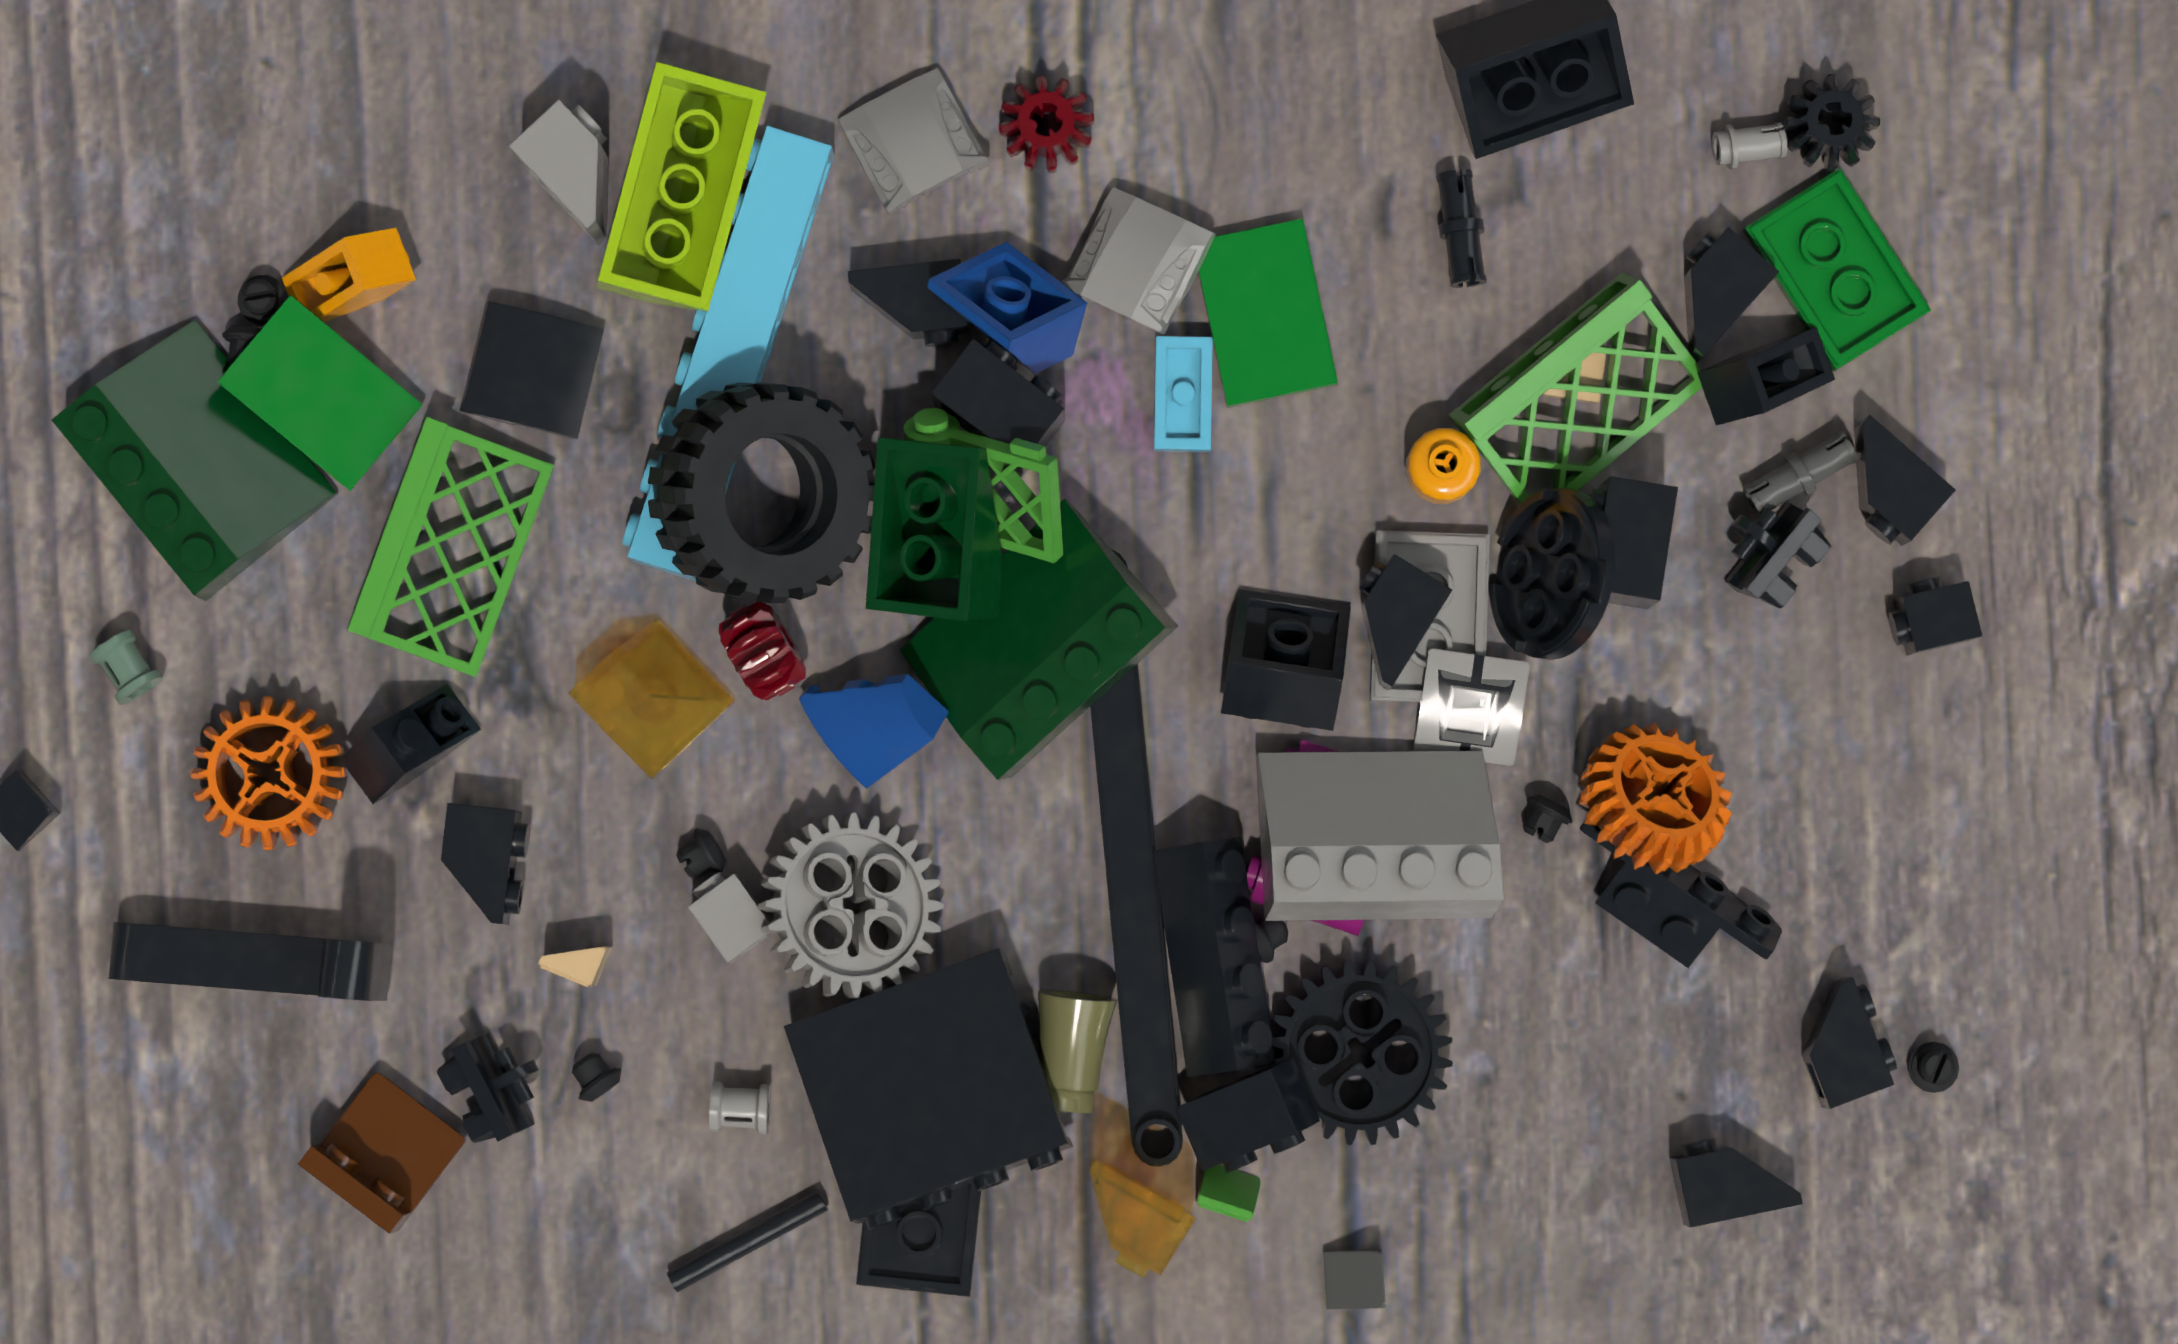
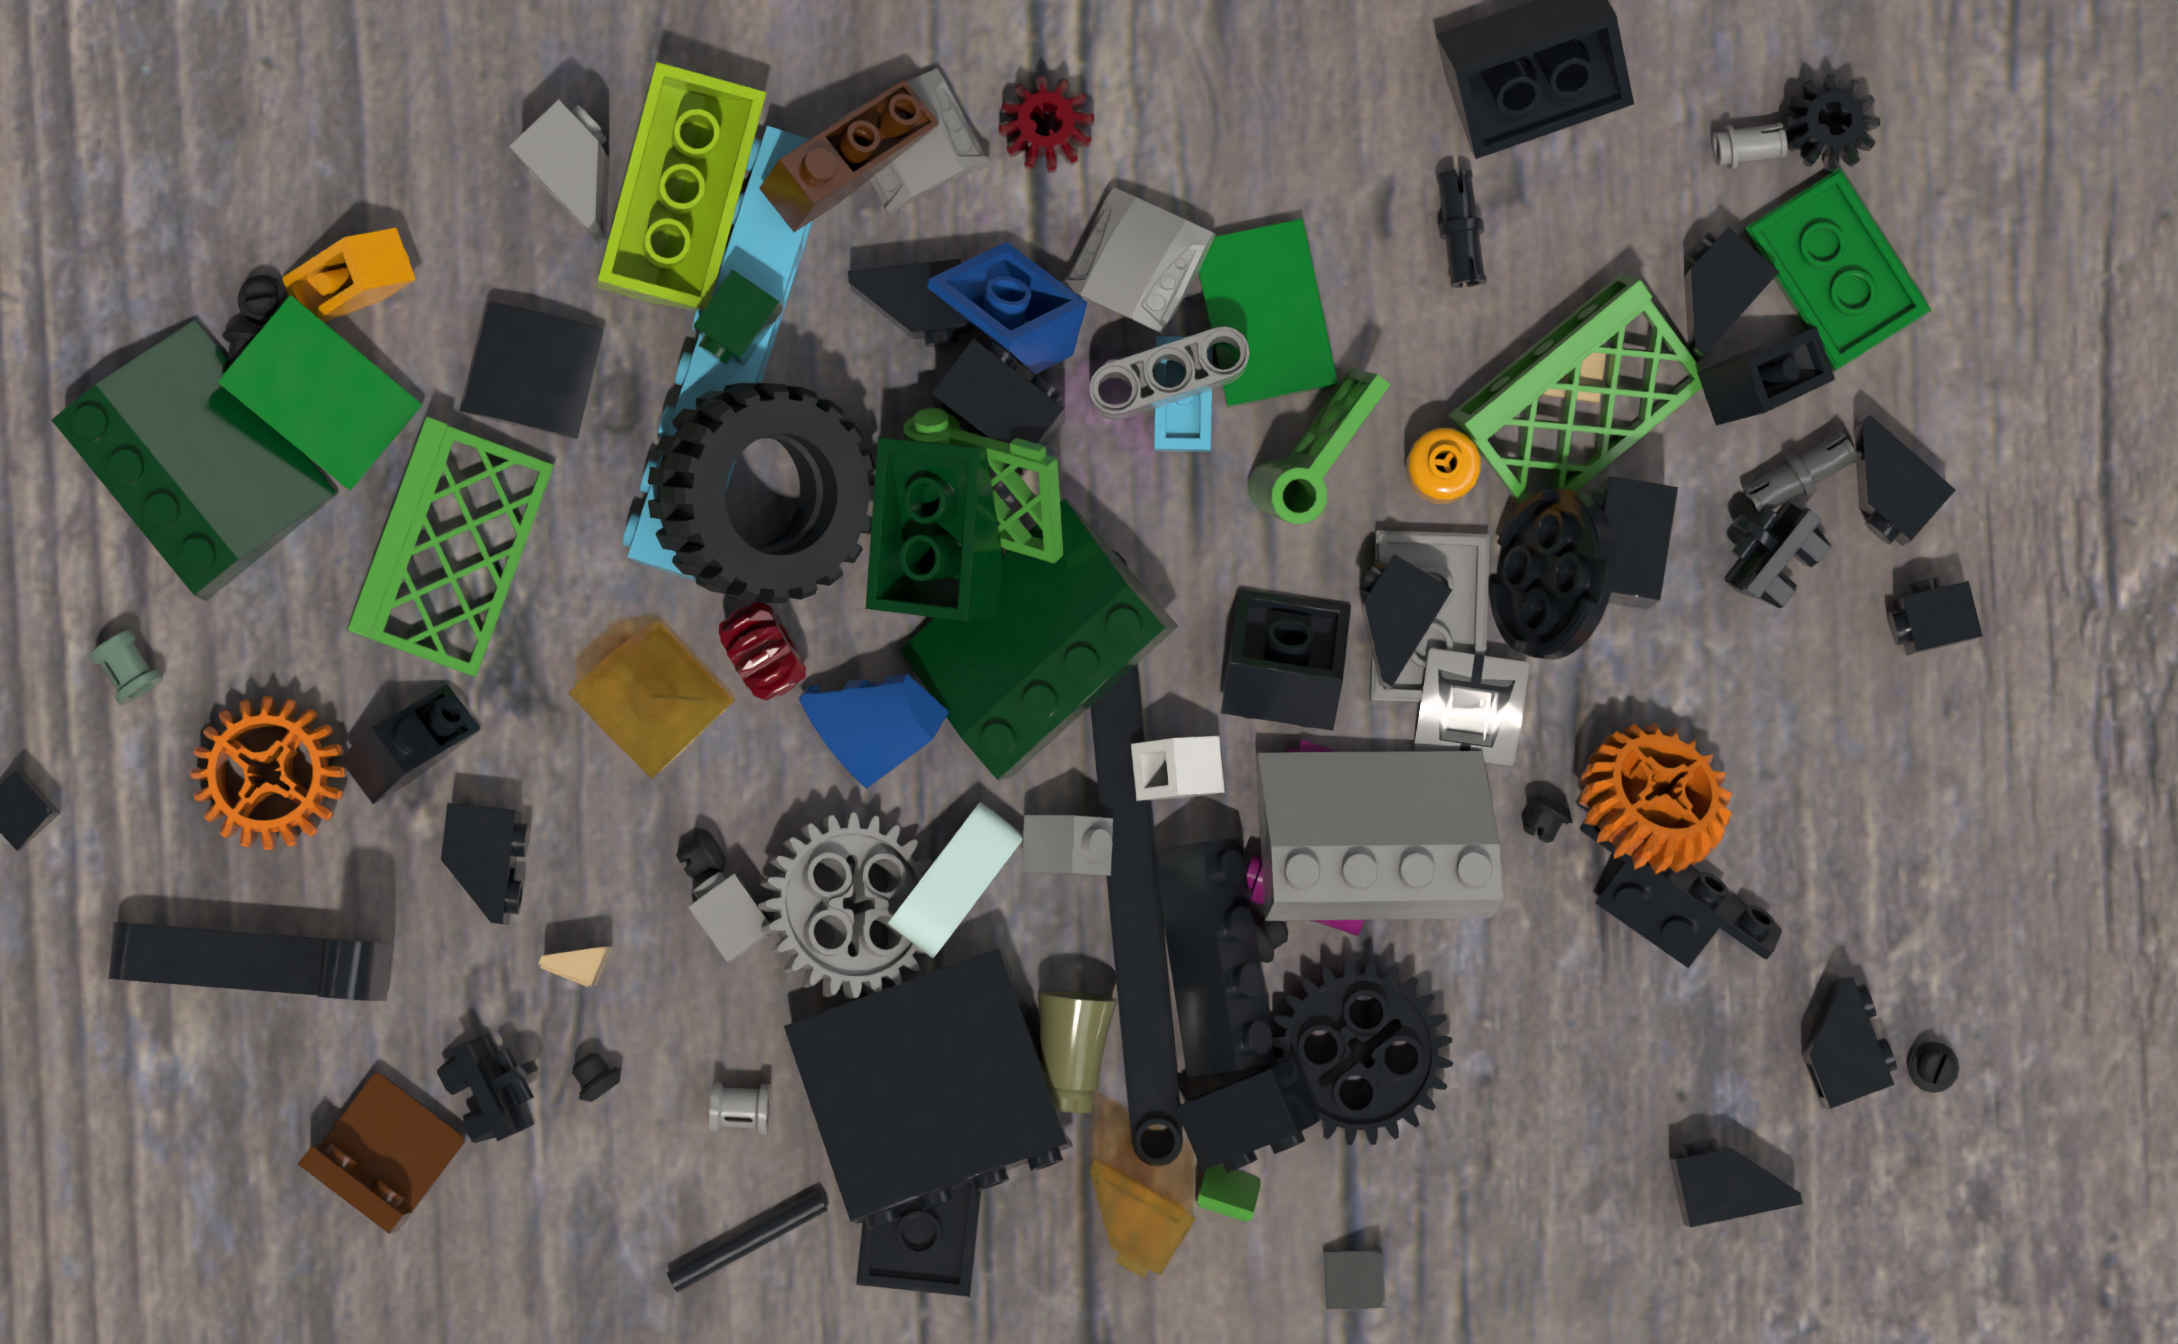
none -> dark green brick [693,269,783,365]
none -> reddish brown slope [759,79,939,233]
none -> light aqua beam [887,801,1023,959]
none -> light grey brick [1022,815,1113,876]
none -> light grey beam [1089,327,1249,420]
none -> white brick [1131,736,1225,801]
none -> bright green piece [1248,368,1391,524]

